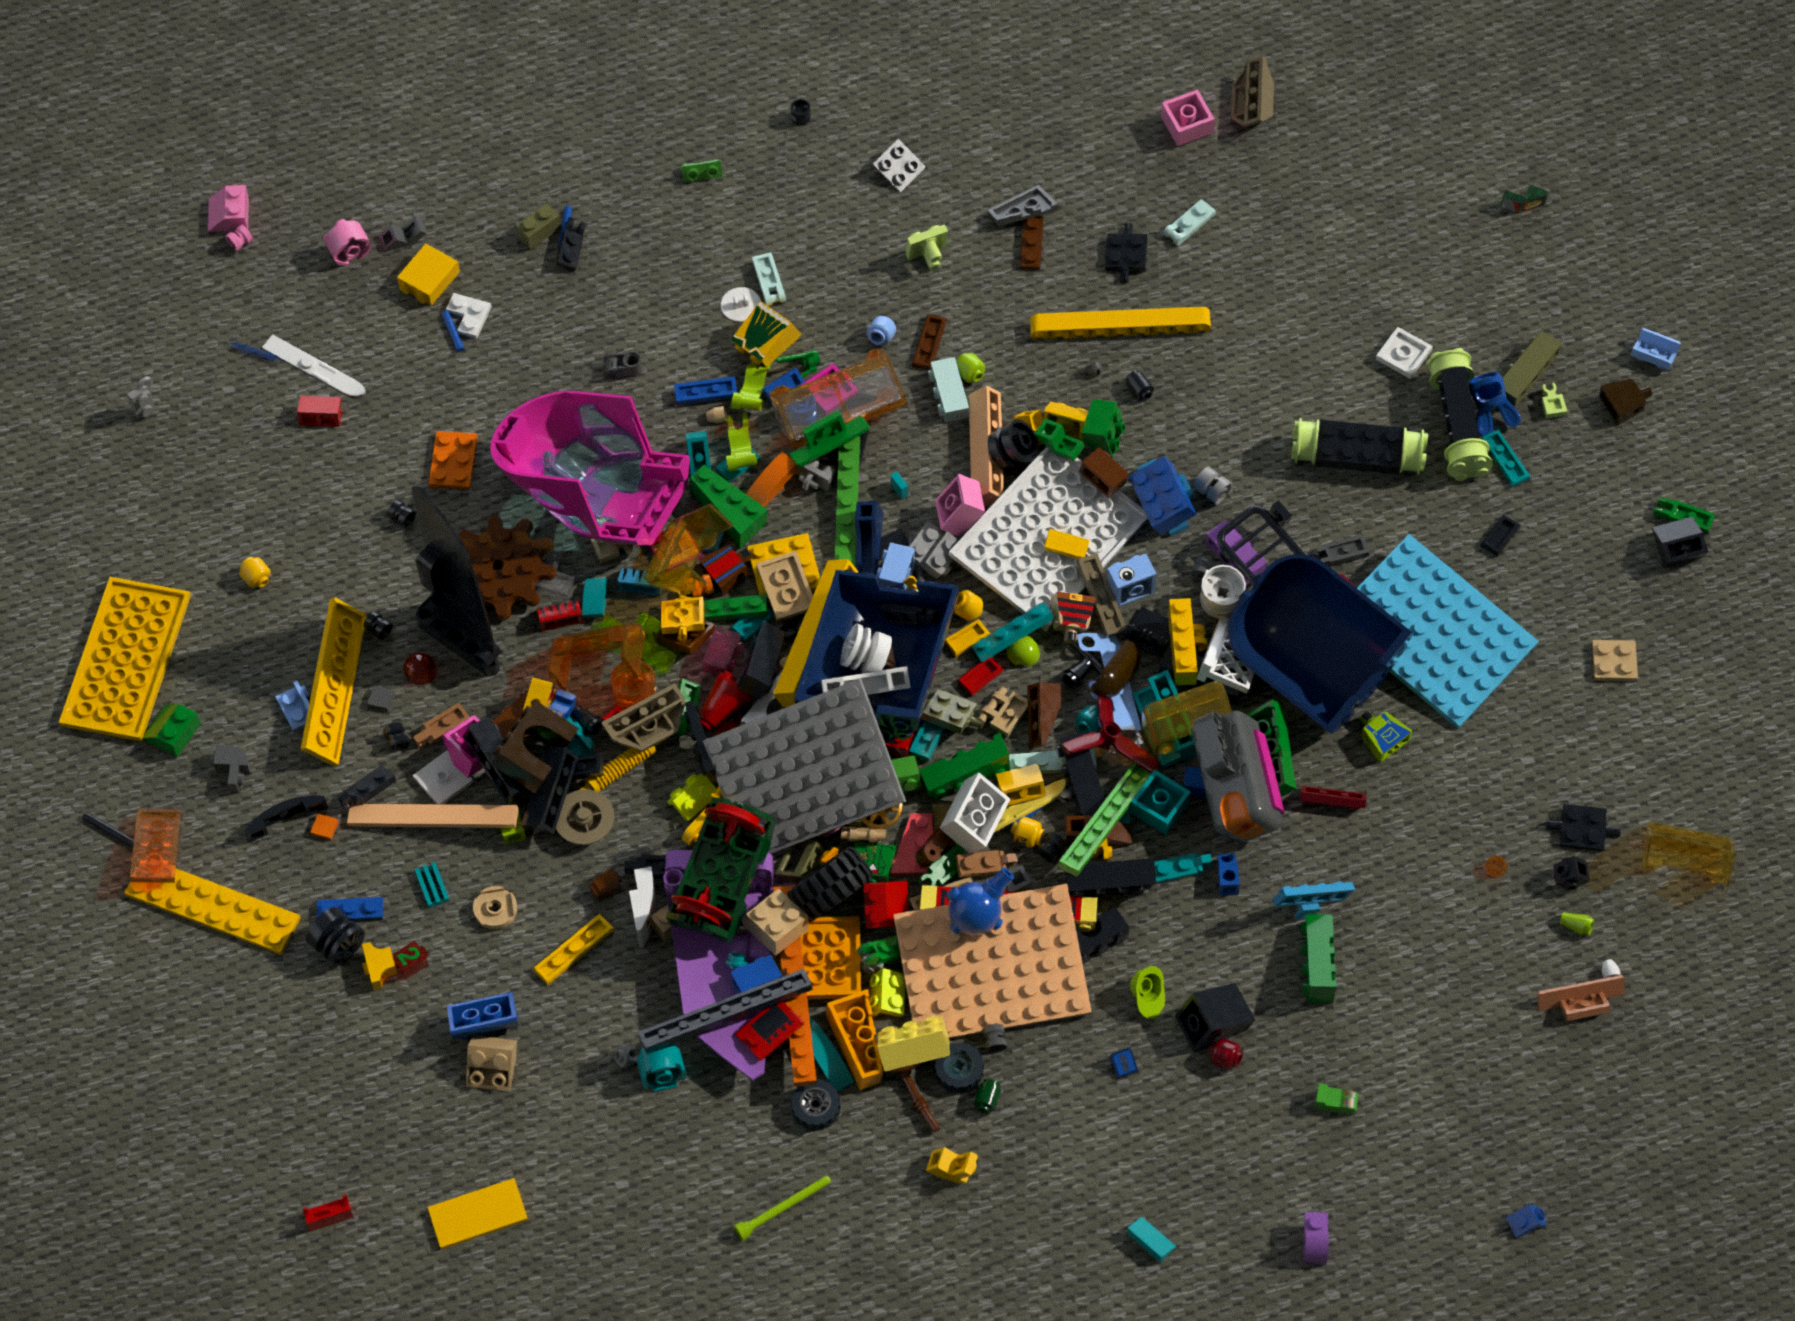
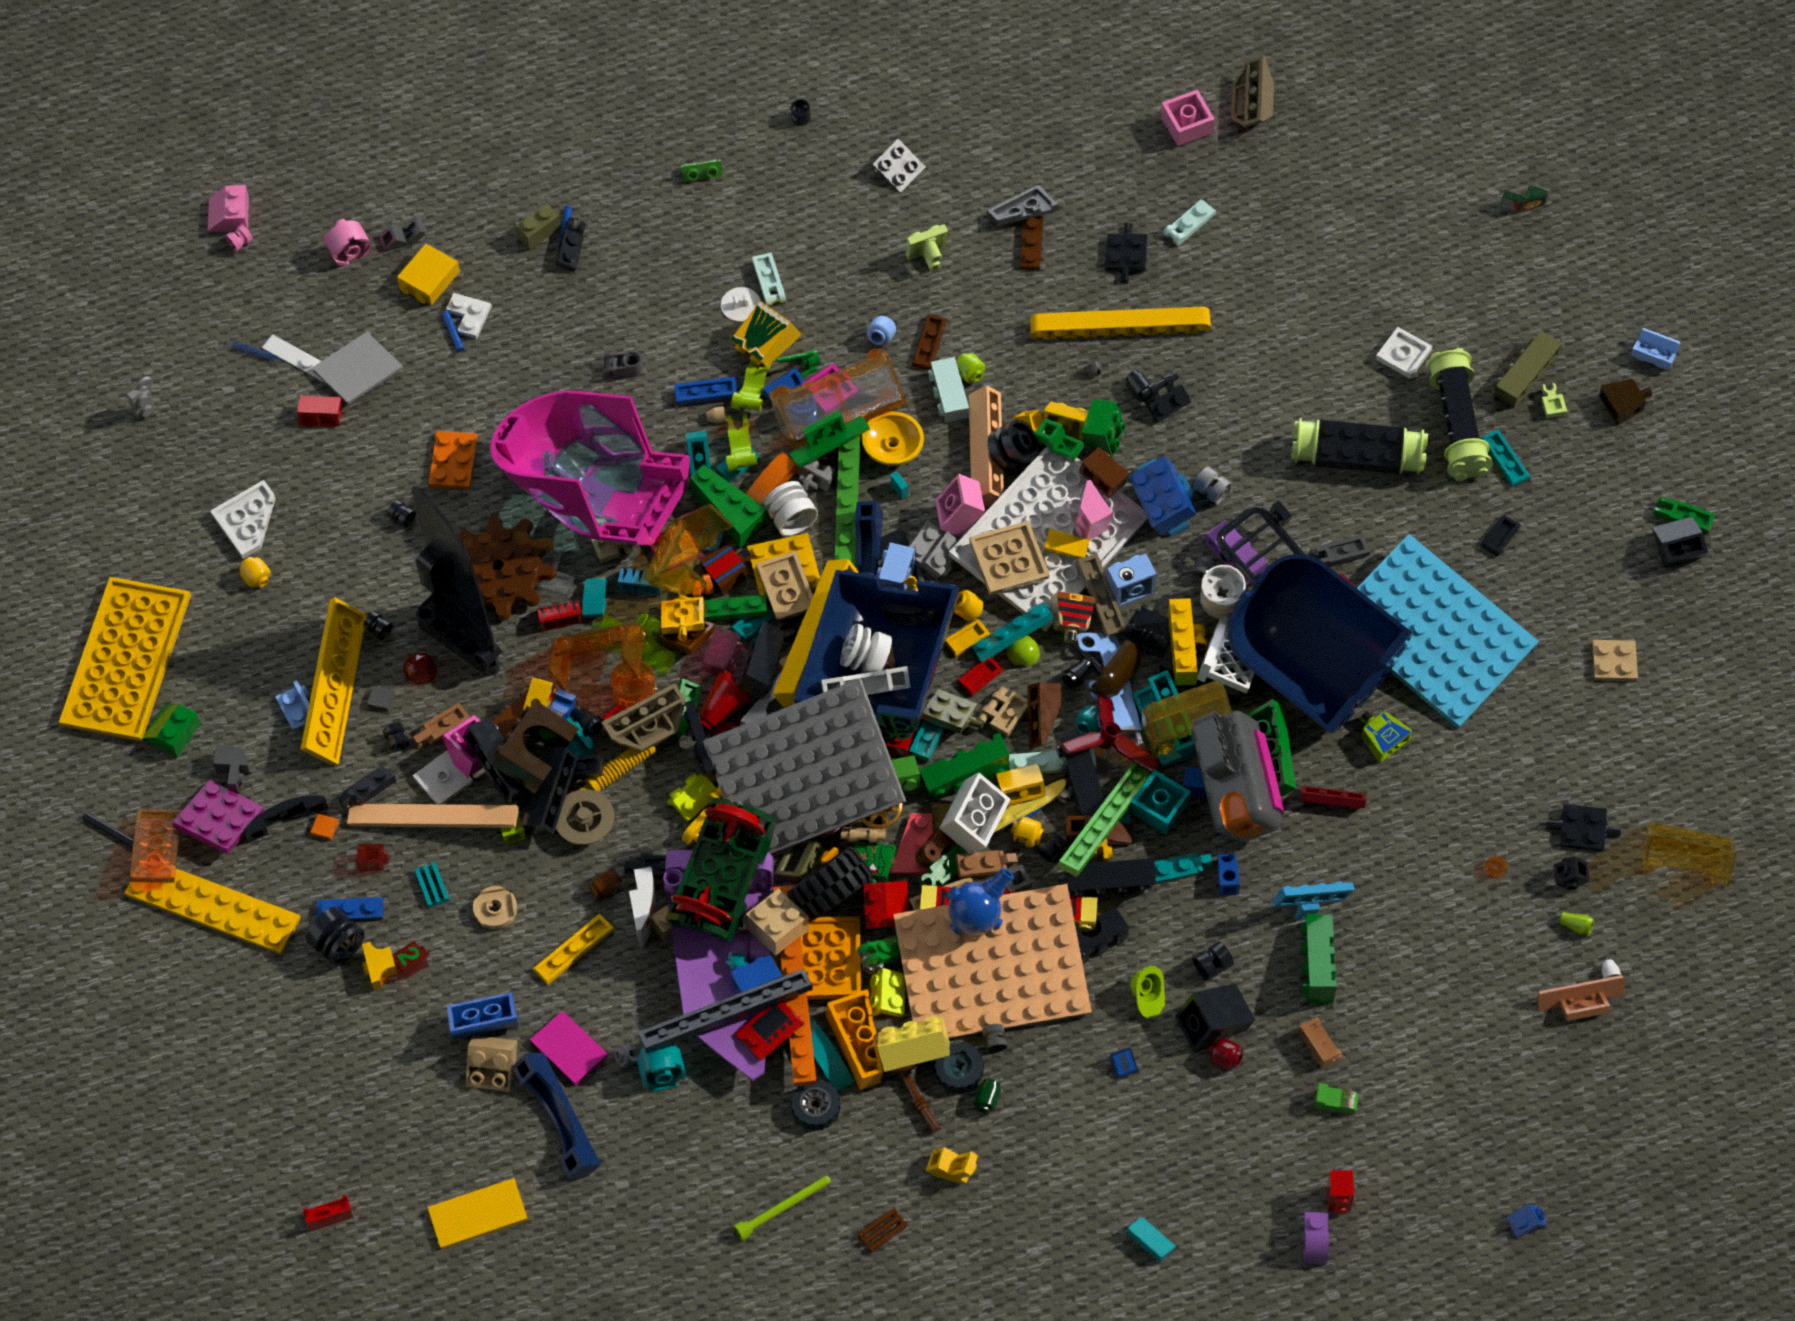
blue piece [1469,372,1521,436] -> none
none -> magenta plate [173,780,264,855]
none -> white plate [210,480,276,559]
none -> light grey piece [310,331,403,405]
none -> clear red brick [356,844,390,872]
none -> dark blue arch [512,1053,601,1179]
none -> dark pink tile [530,1011,608,1086]
none -> white wheel [763,481,818,537]
none -> reddish brown tile [858,1208,908,1253]
none -> yellow dish [862,411,924,466]
none -> tan plate [969,521,1050,595]
none -> bright pink slope [1075,480,1112,540]
none -> black plate [1141,372,1191,422]
none -> black wheel [1192,941,1234,981]
none -> medium nougat hinge [1298,1017,1343,1069]
none -> red brick [1327,1170,1354,1215]

